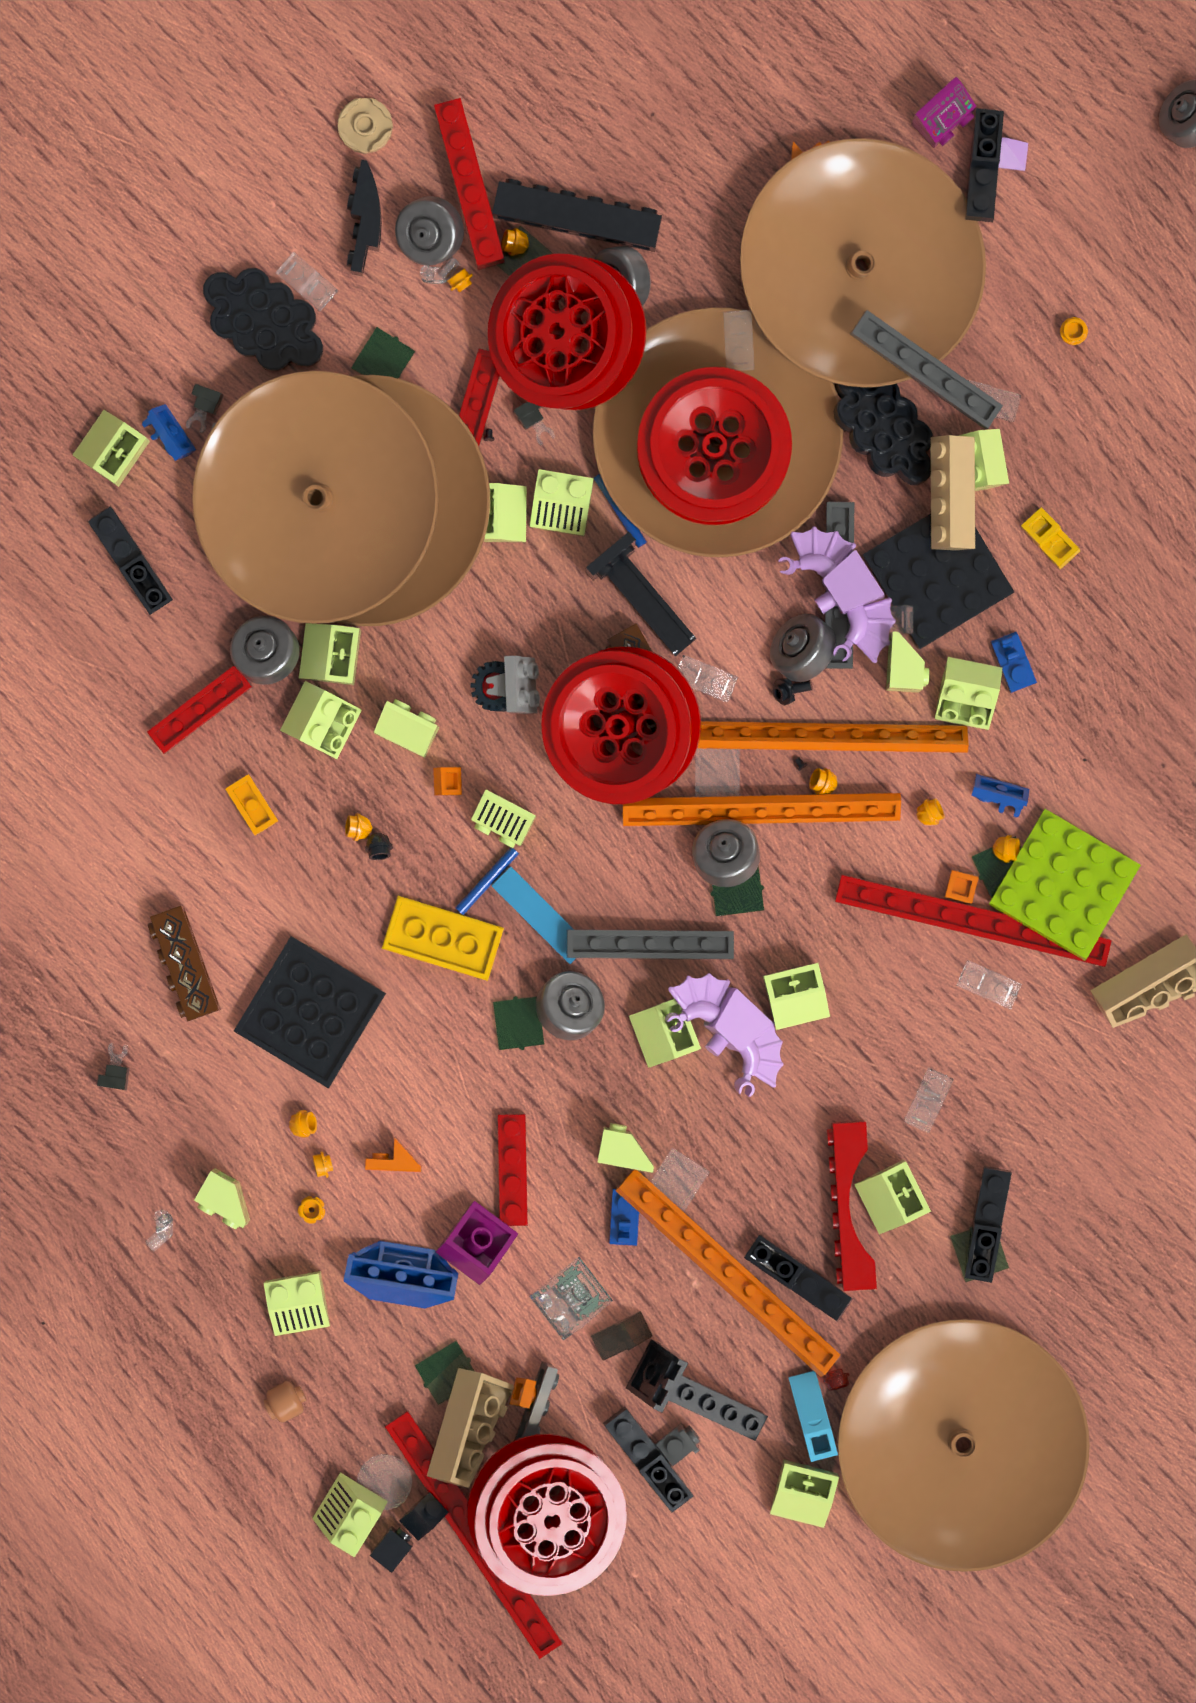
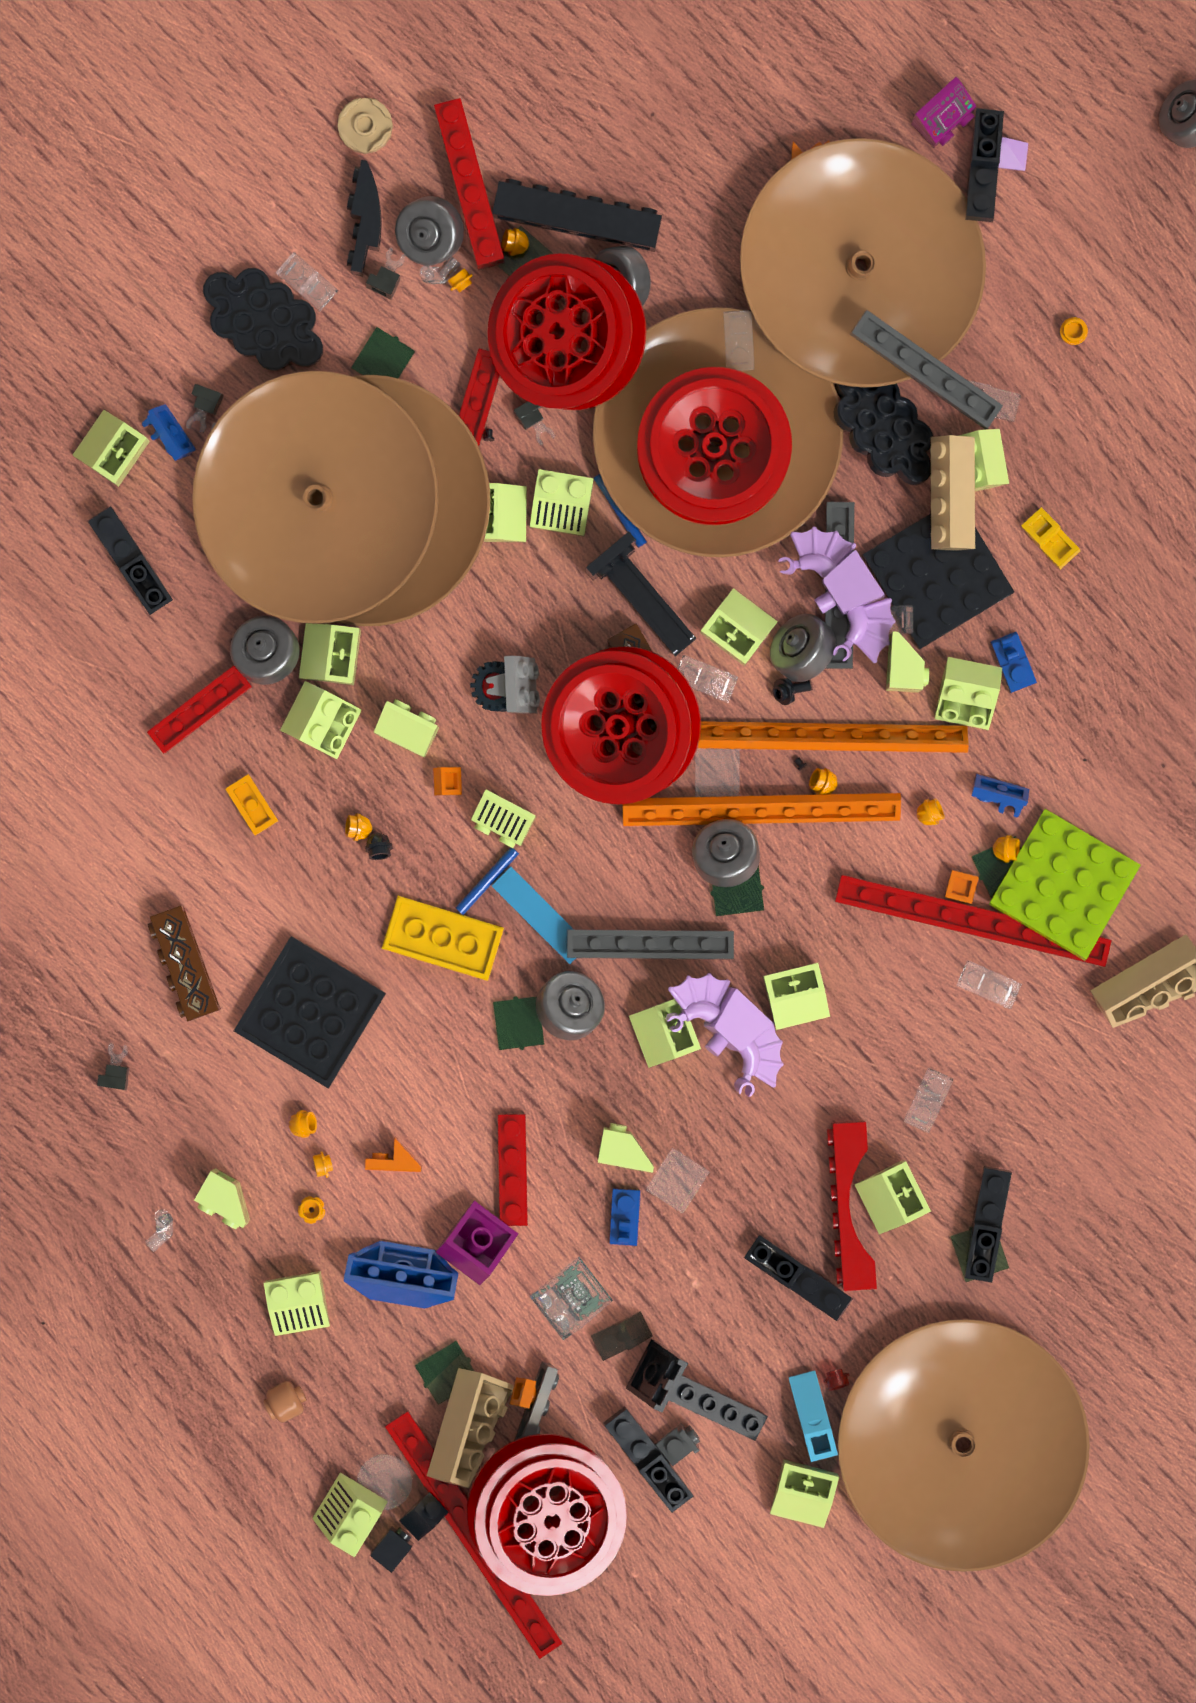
orange plate [615,1169,841,1377] -> none
none -> pearl dark grey piece [366,248,405,300]
none -> yellowish green slope [700,588,778,666]

